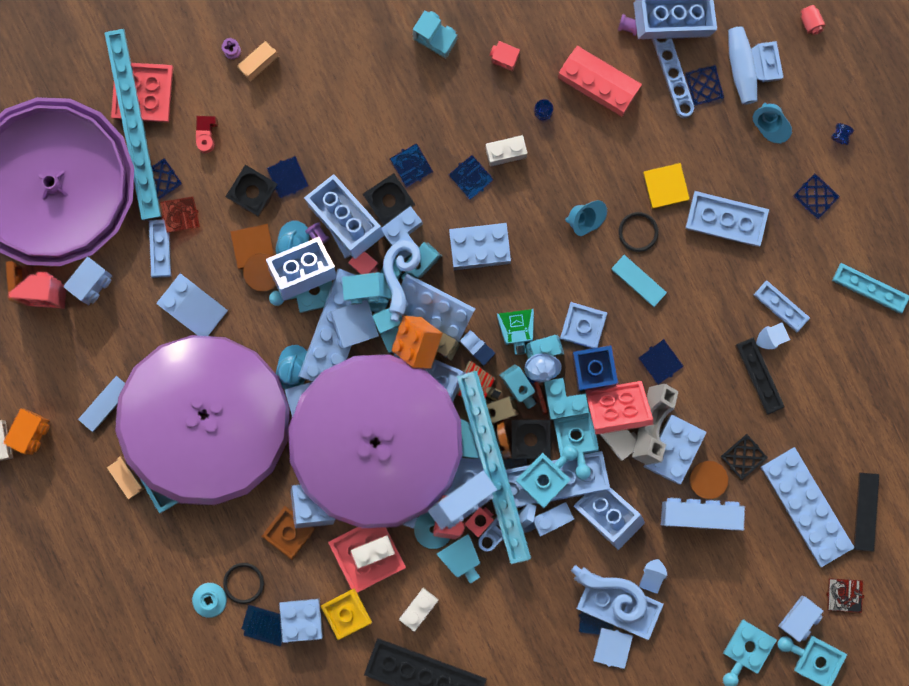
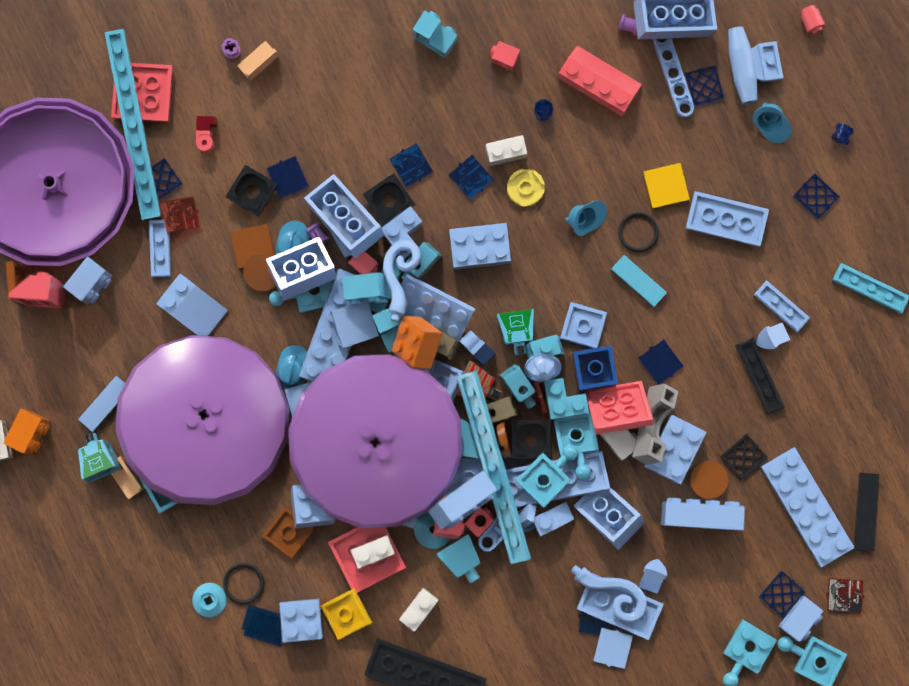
none -> torso [78,433,123,483]
none -> light yellow tile [507,169,545,207]
none -> clear blue window [759,570,806,618]

